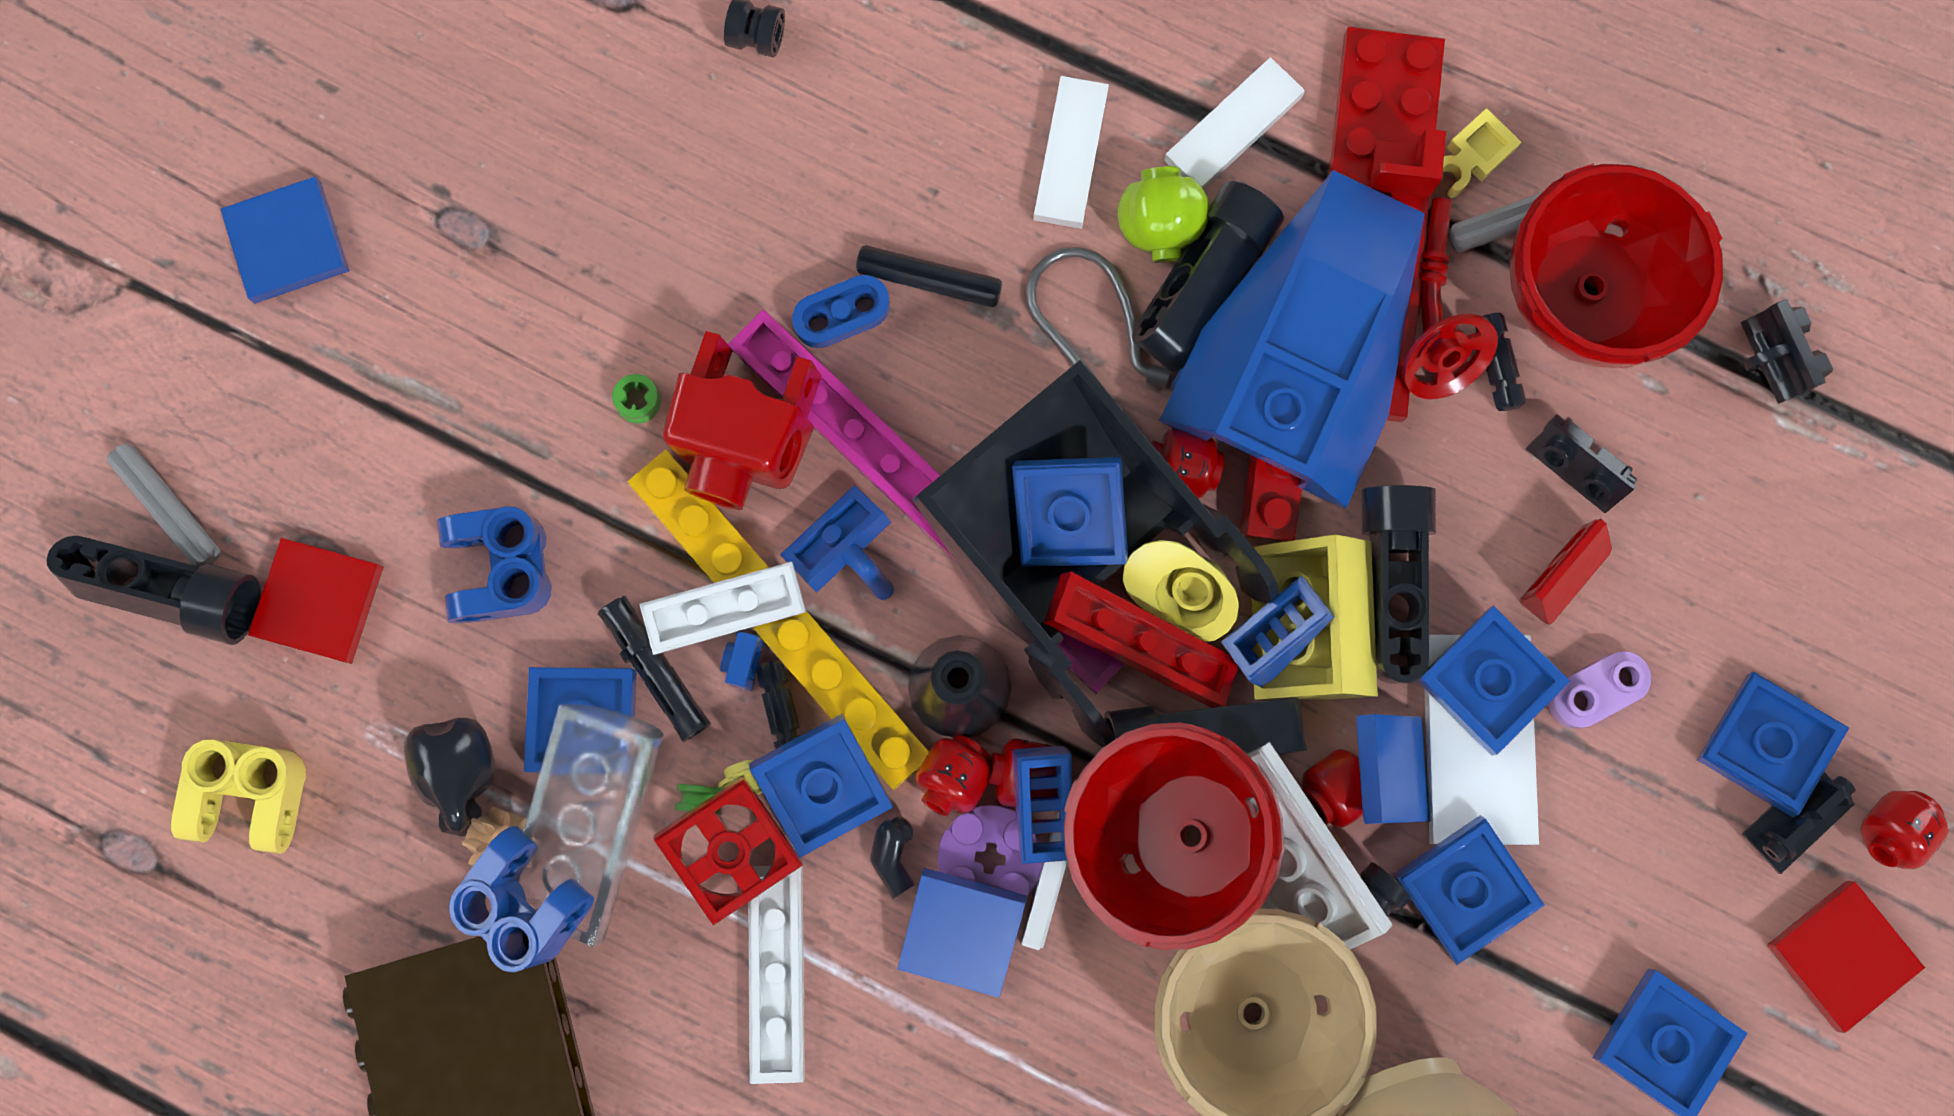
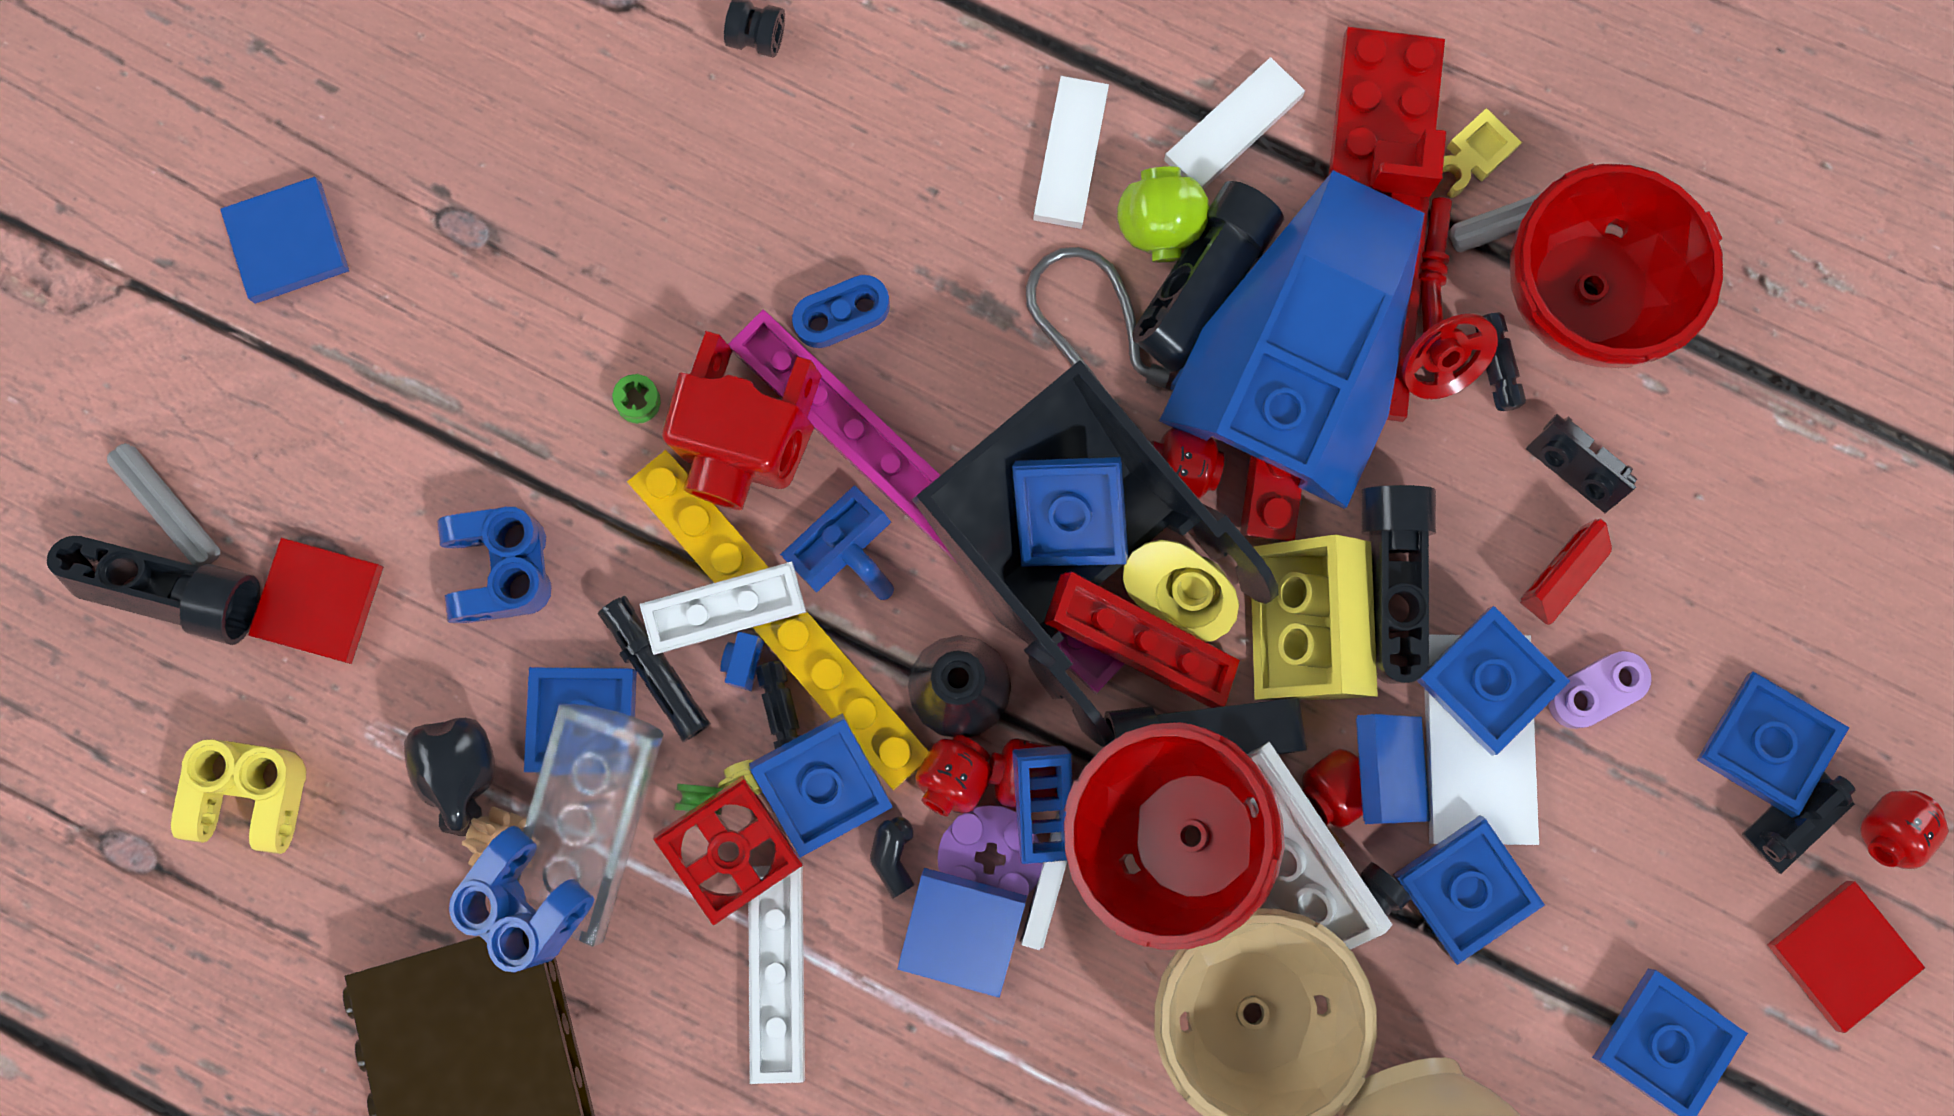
black axle [856,245,1002,307] -> none
blue slope [1221,575,1335,688] -> none
black hips [1740,299,1833,404] -> none

